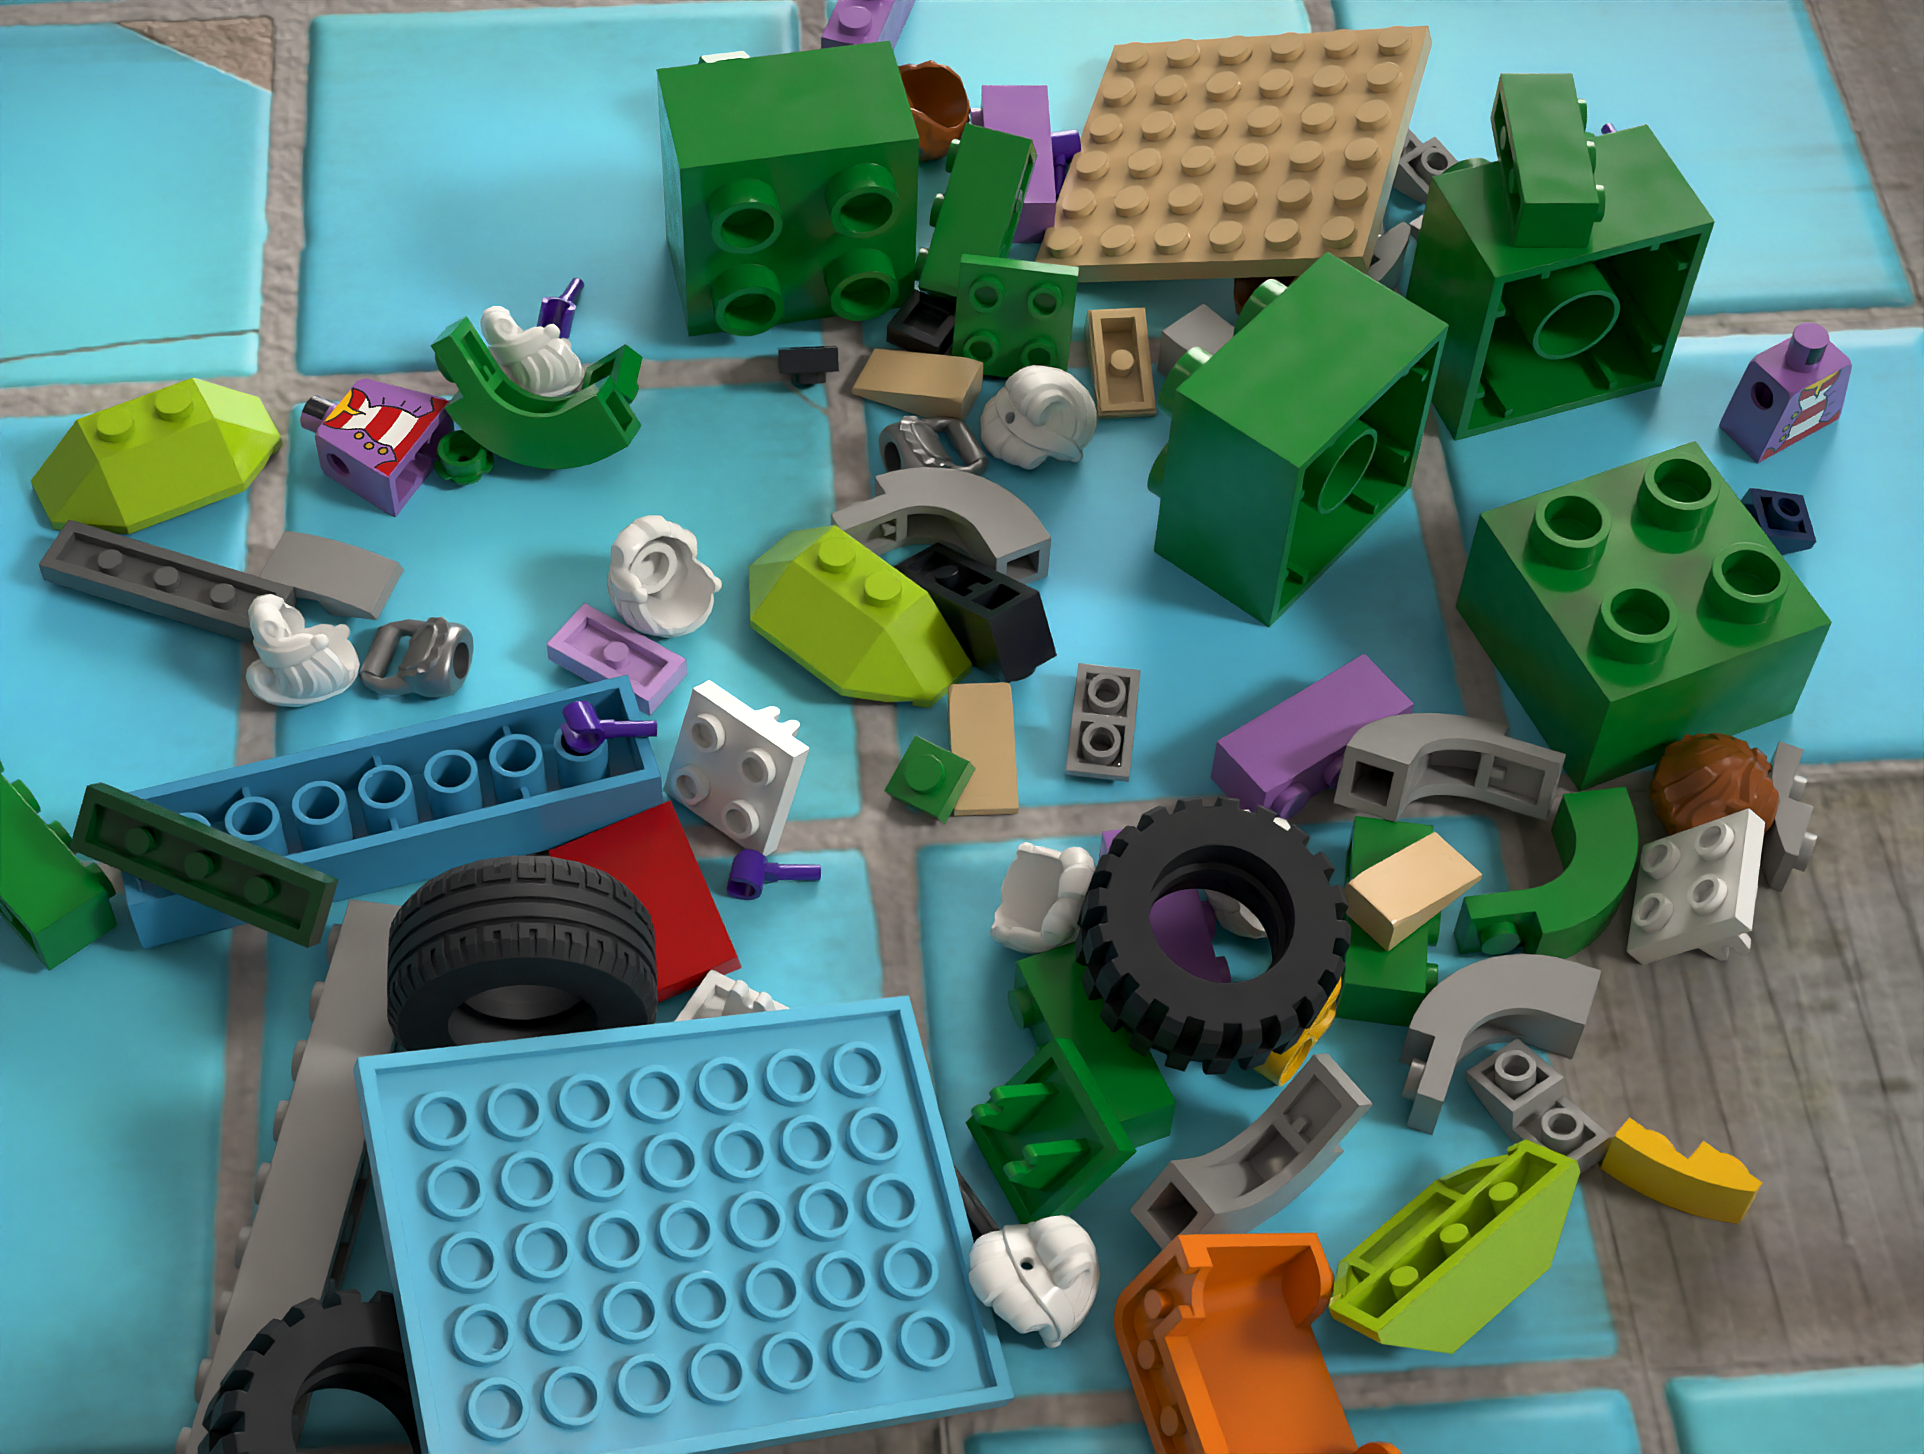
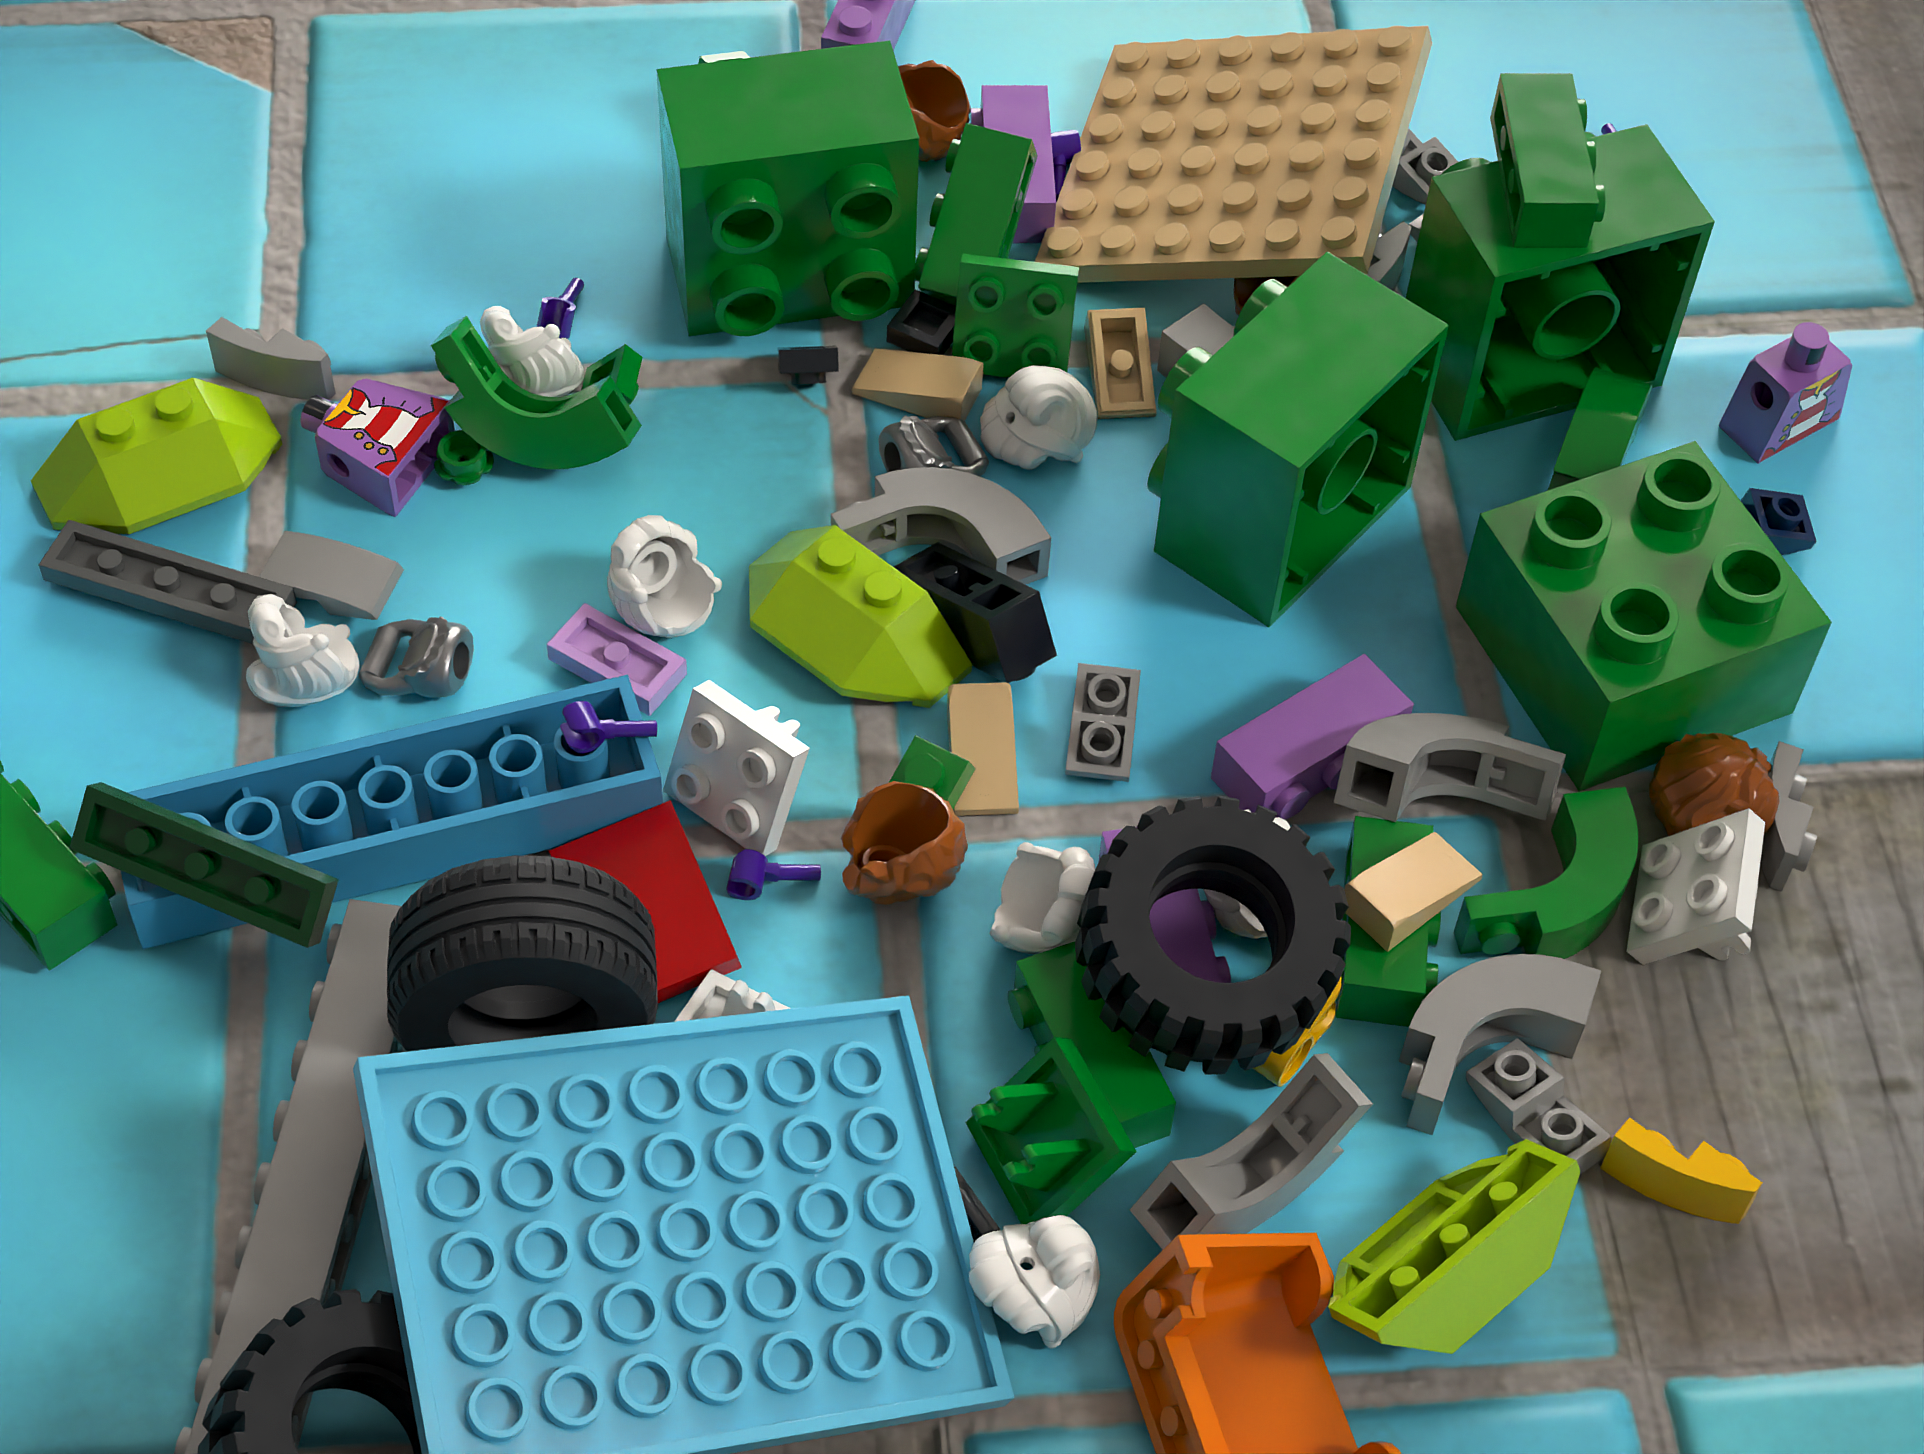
none -> light grey slope [206,317,336,400]
none -> dark orange hair [841,781,968,905]
none -> green arch [1547,367,1652,491]

